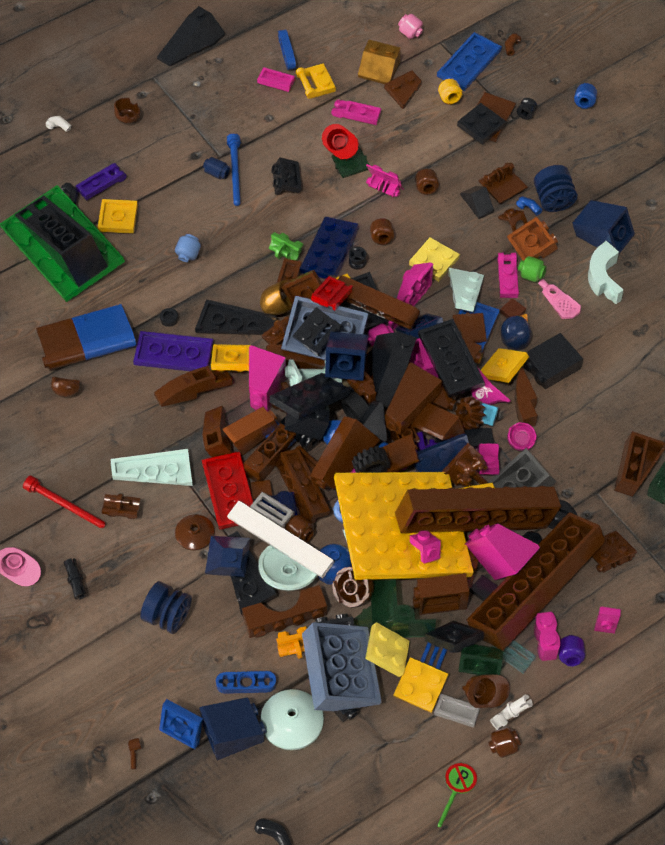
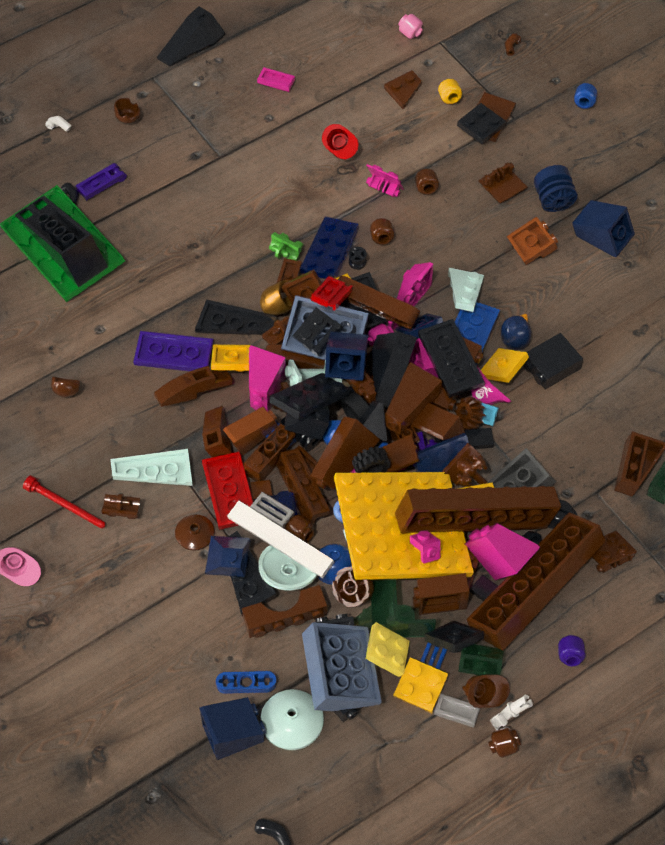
door [36,304,136,370] -> none
black pin [64,558,87,600] -> none
yellow plate [98,199,138,233] -> none
reddish brown hand [128,738,141,770] -> none
dark blue wheel [140,581,192,634] -> none
blue piece [159,699,203,749] -> none
black tile [160,308,179,327] -> none
medium blue head [175,234,201,262] -> none
dark blue brick [203,157,230,179] -> none
blue piece [227,134,241,206] -> none
black bracket [271,157,302,195] -> none
light orange hips [276,626,307,659] -> none
blue beam [278,29,296,70] -> none
yellow plate [295,63,336,99] -> none
dark pink hinge [331,100,381,125] -> none
clear green piece [331,147,369,178] -> none
pearl gold slope [358,40,401,84] -> none
light yellow plate [409,238,460,282] -> none
blue tile [437,32,502,91] -> none
piece [438,763,477,827] -> none
reddish brown piece [452,312,487,342] -> none
black slope [460,186,494,219] -> none
dark pink slope [477,443,499,474] -> none
clear light blue tile [490,640,536,674] -> none
dark pink plate [497,253,519,298] -> none
reddish brown bracket [498,208,528,232] -> none
copper tile [500,298,526,318] -> none
dark pink hair [507,422,537,451] -> none
reddish brown slope [515,368,538,426] -> none
blue arm [516,196,543,215] -> none
black wheel [517,98,538,120] -> none
bright green head [518,256,546,282] -> none
dark pink brick [534,612,560,661] -> none
bright pink piece [538,279,581,319] -> none
light aqua arch [588,241,624,304] -> none
dark pink plate [594,607,621,634] -> none

